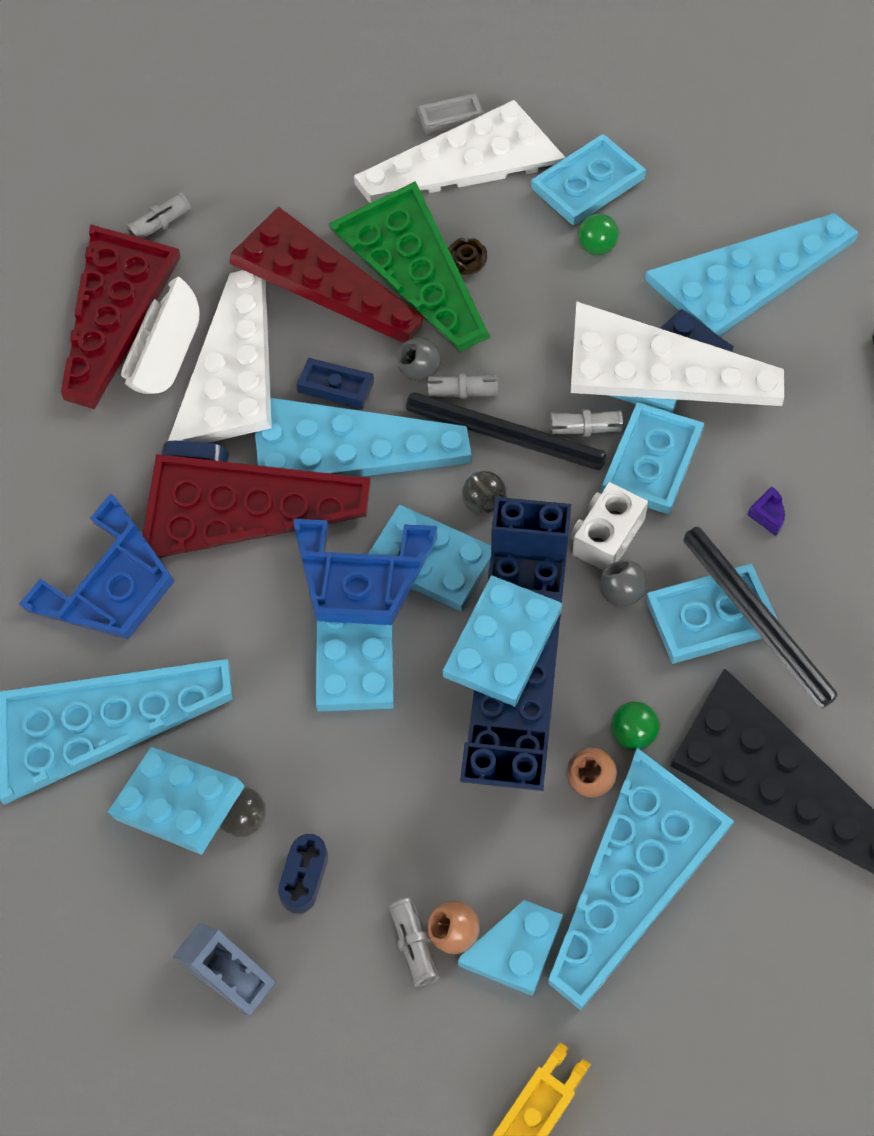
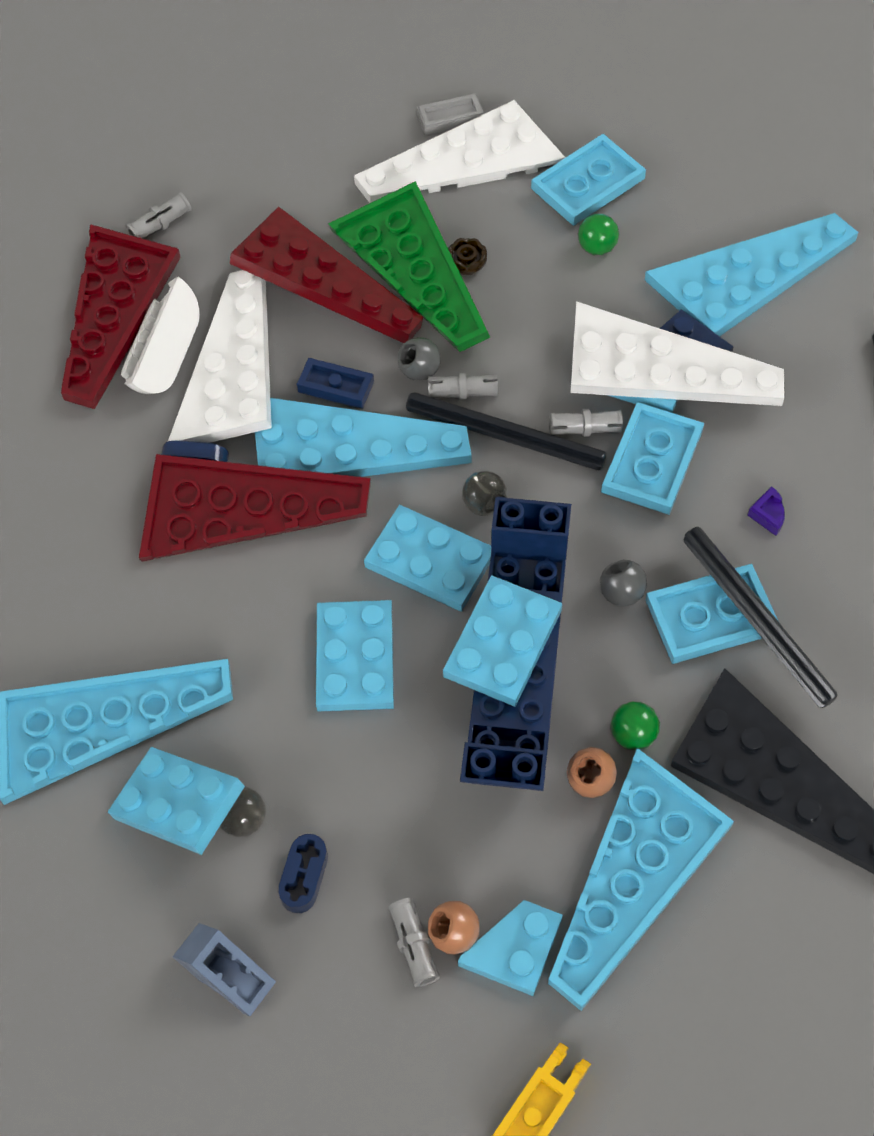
blue wing [19,493,175,639] -> none
blue wing [294,519,438,625] -> none
white brick [570,482,648,570] -> none

